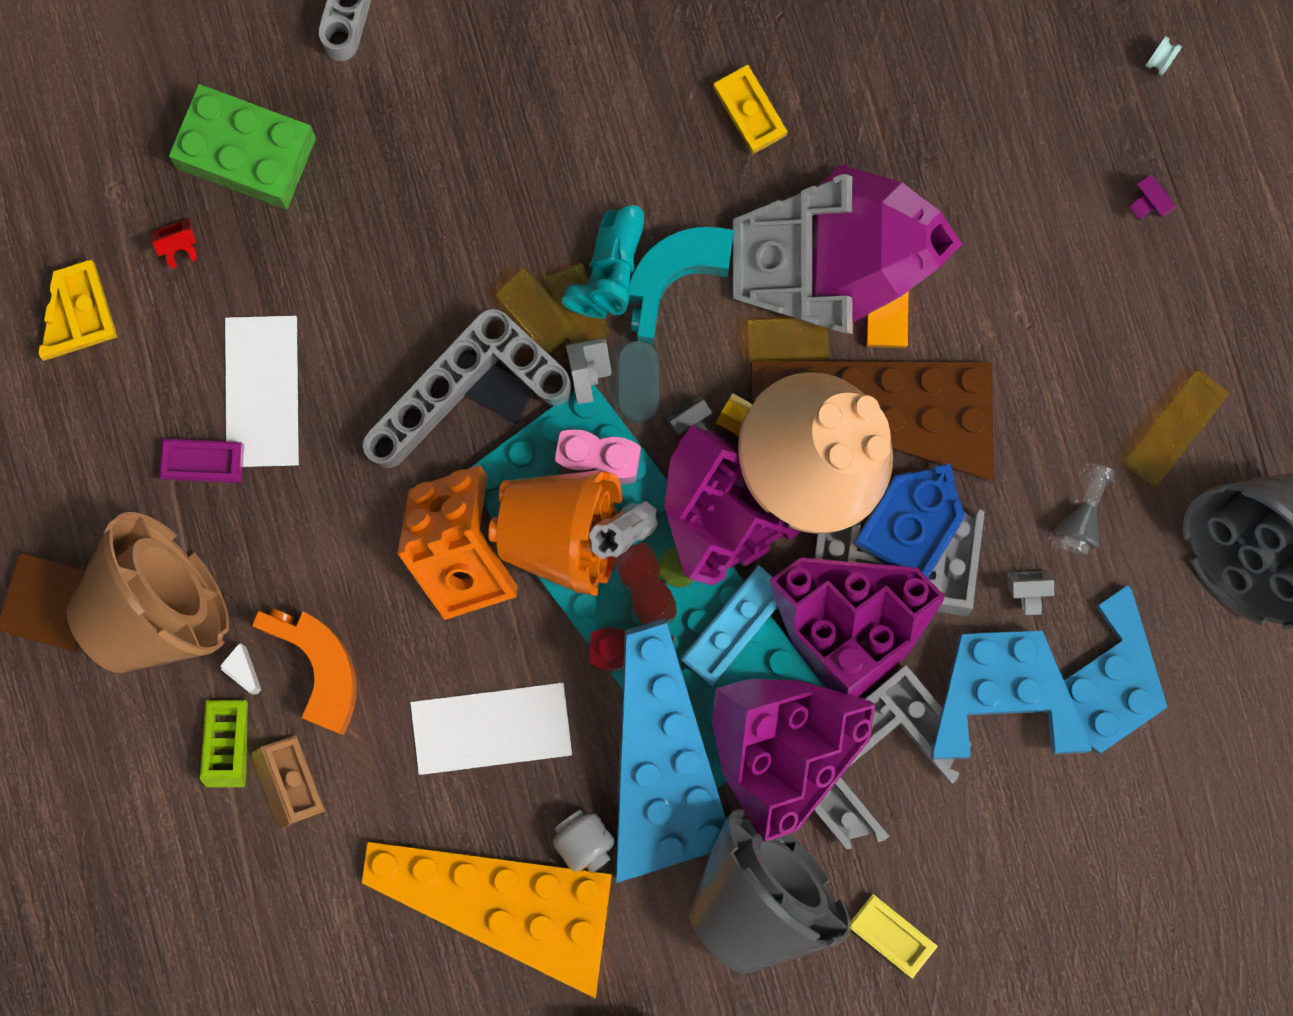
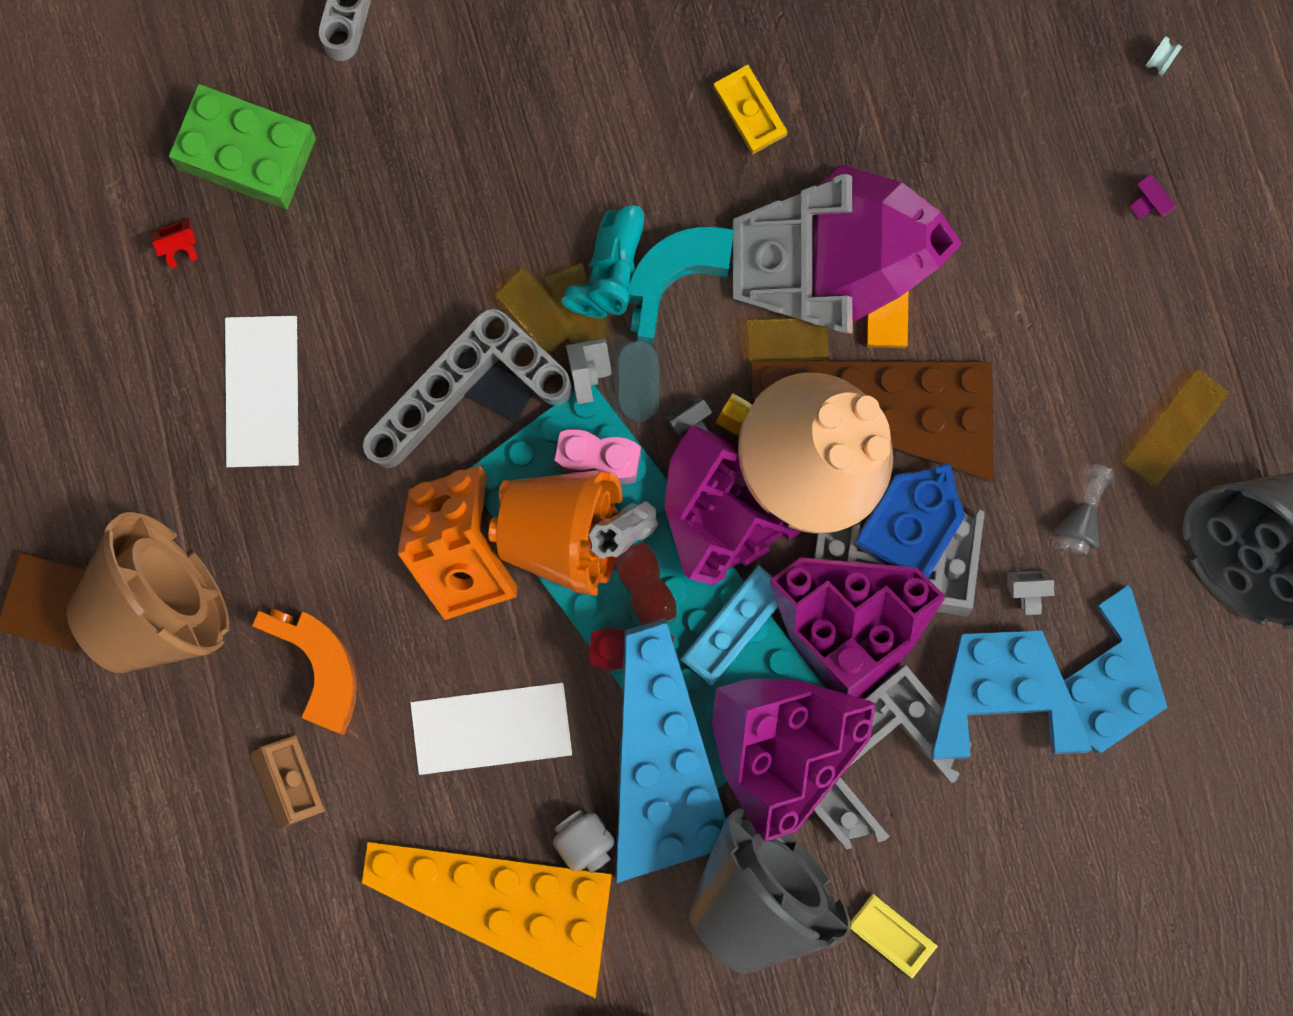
yellow wing [39,259,117,361] -> none
magenta tile [159,439,244,484] -> none
lime slope [200,700,248,787] -> none
white slope [221,643,261,695] -> none
clear yellow tile [659,547,695,588] -> none

